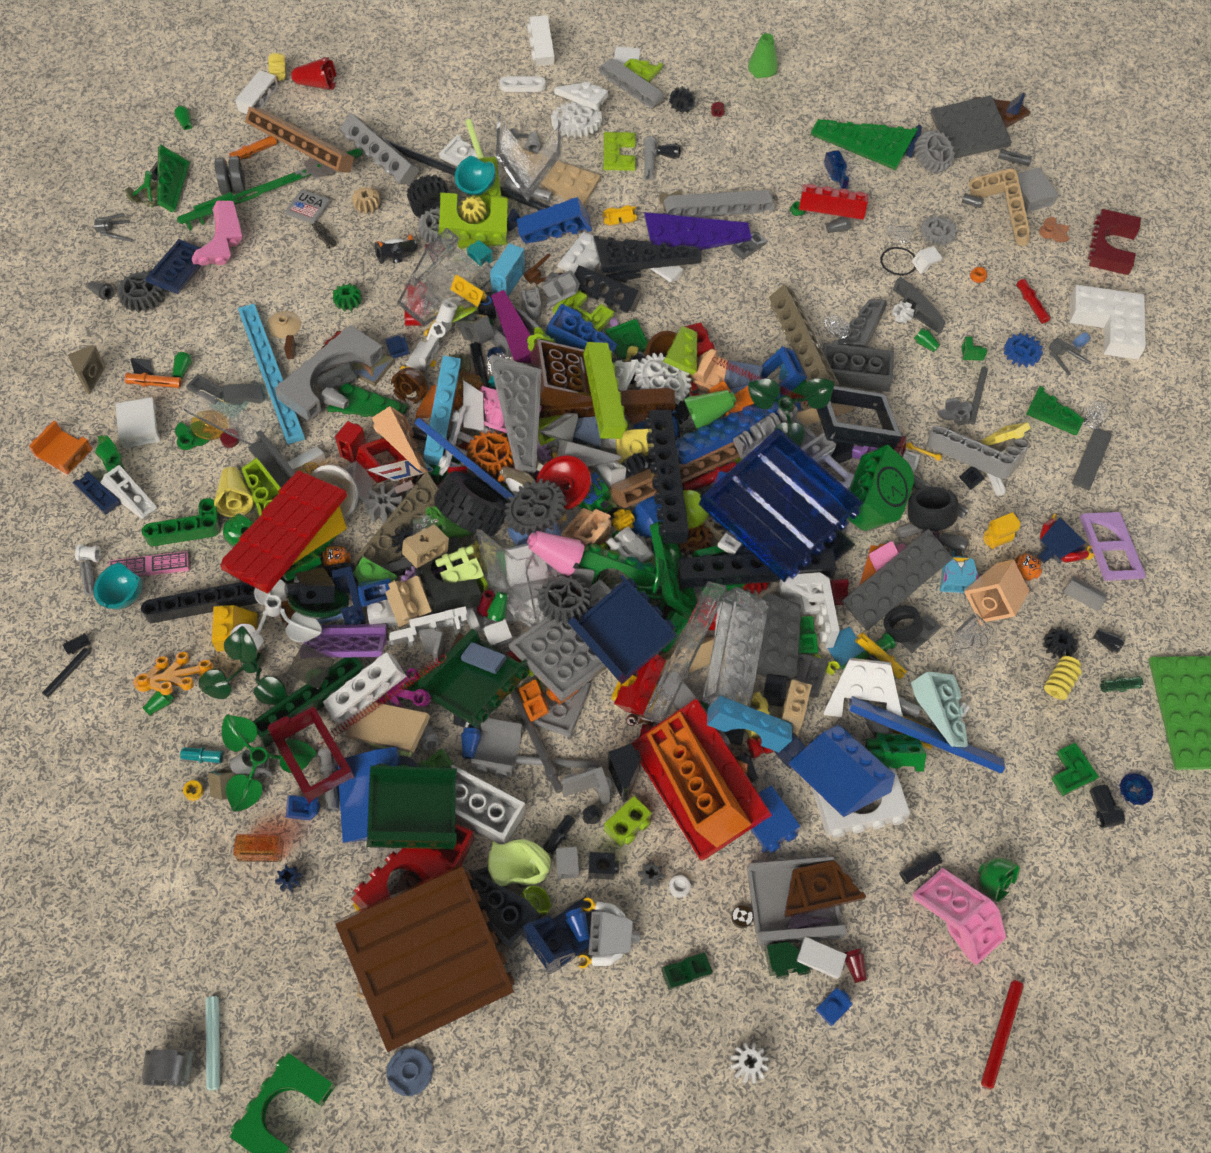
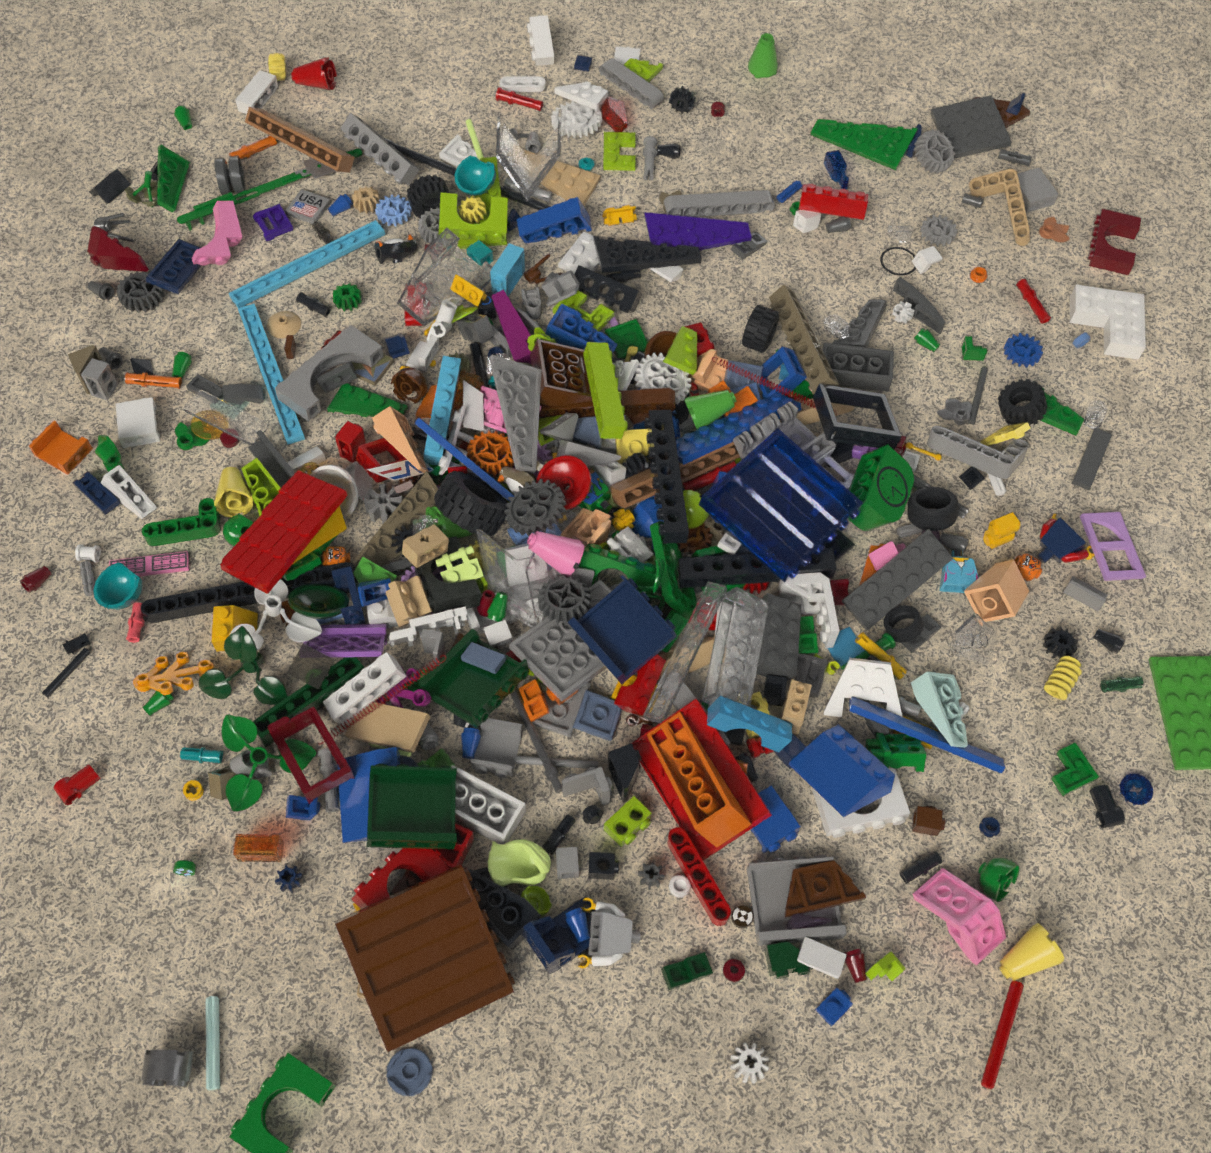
black torso [284,568,335,604] -> none
light grey cone [321,387,349,409] -> none
dark green plant [748,378,834,455] -> none
dark grey plant [1049,338,1091,375] -> none
none -> dark red cone [20,566,52,593]
none -> red piece [53,764,101,805]
none -> light grey brick [81,358,118,401]
none -> dark red wedge [87,226,149,272]
none -> black panel [89,169,130,204]
none -> dark grey cone [98,347,123,369]
none -> coral pin [126,602,144,643]
none -> green tile [173,860,197,876]
none -> medium azure plate [229,220,385,308]
none -> dark purple plate [253,204,293,242]
none -> black pin [296,292,331,317]
none -> blue cone [328,194,353,217]
none -> light blue gear [375,194,412,226]
none -> red pin [495,87,543,111]
none -> sand blue tile [573,690,622,741]
none -> dark blue plate [574,55,592,72]
none -> teal plate [578,157,594,171]
none -> clear red slope [601,96,628,132]
none -> red beam [667,827,731,926]
none -> dark red plate [723,959,745,982]
none -> black tyre [742,305,779,353]
none -> blue axle [776,180,802,203]
none -> white panel [793,210,821,233]
none -> lime bracket [865,951,905,981]
none -> reddish brown brick [912,806,945,836]
none -> dark blue plate [979,817,1000,838]
none -> black tyre [998,379,1047,427]
none -> light yellow cone [999,923,1065,981]

